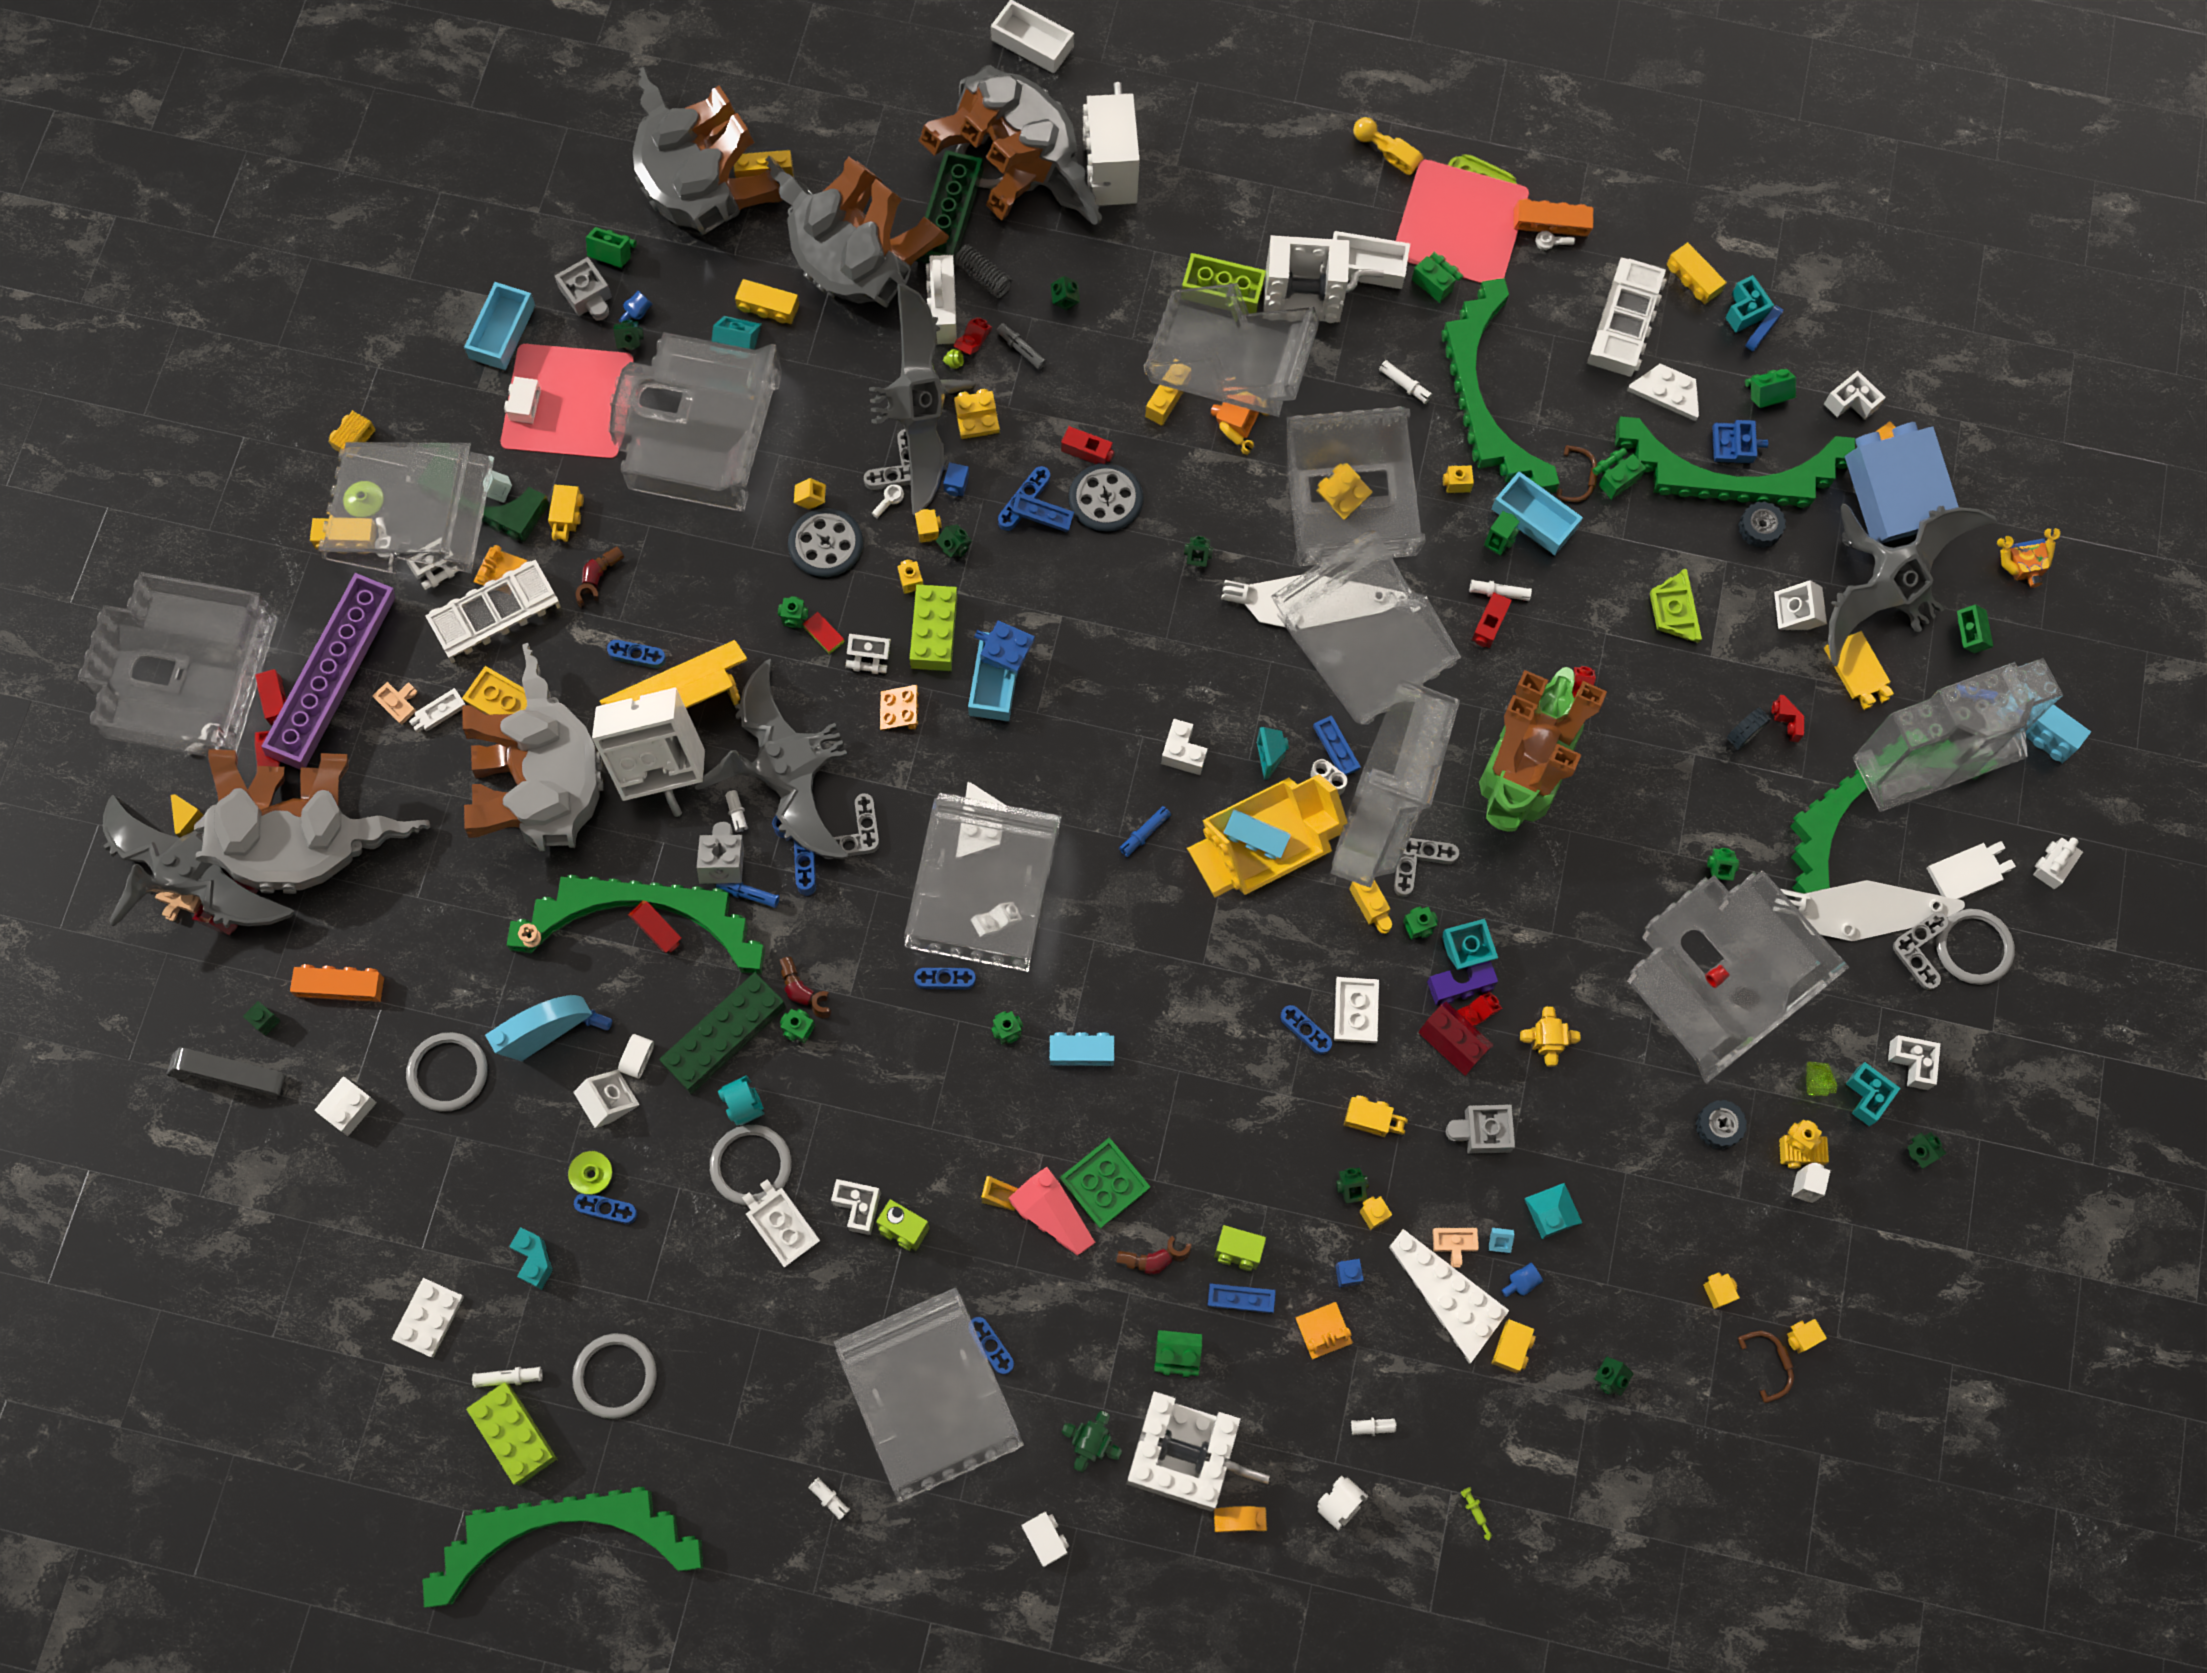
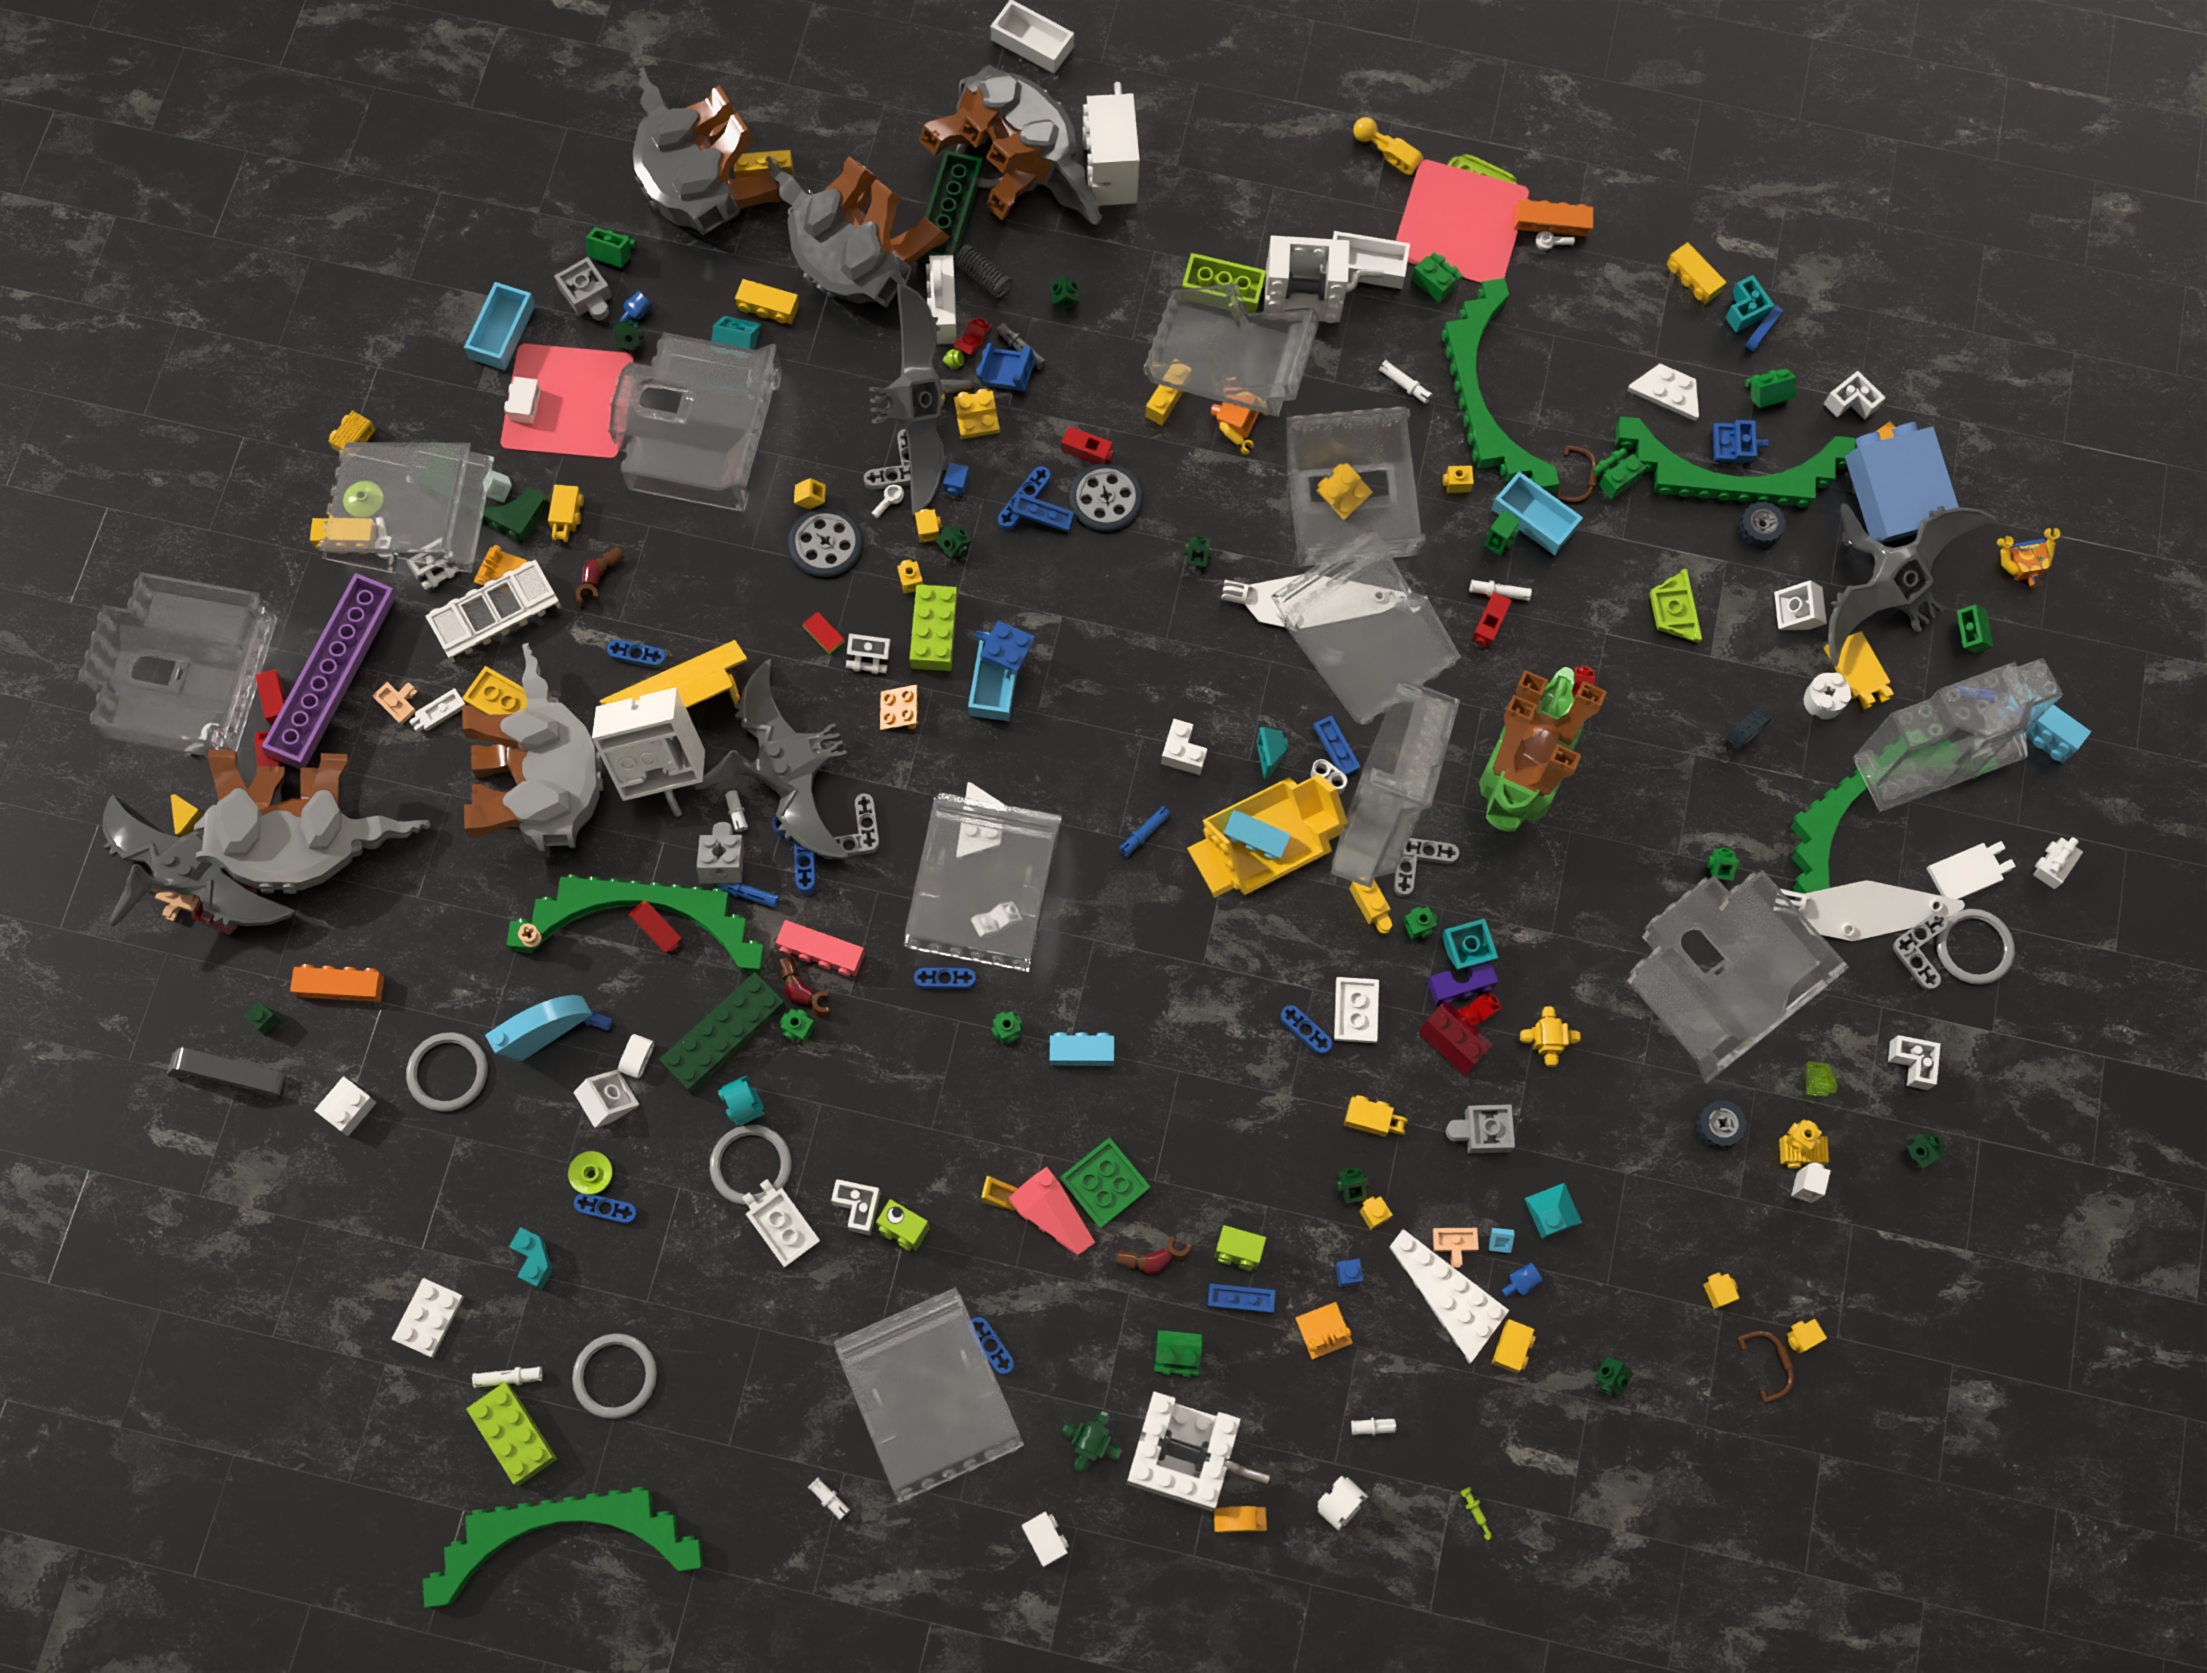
green brick [778,597,808,628] -> none
white window [1587,257,1666,377] -> none
red hose [1705,965,1730,988] -> none
red slope [1772,695,1804,742] -> none
teal brick [1846,1062,1901,1126] -> none
none -> coral brick [775,920,865,977]
none -> blue panel [976,343,1036,391]
none -> white brick [1803,673,1851,719]

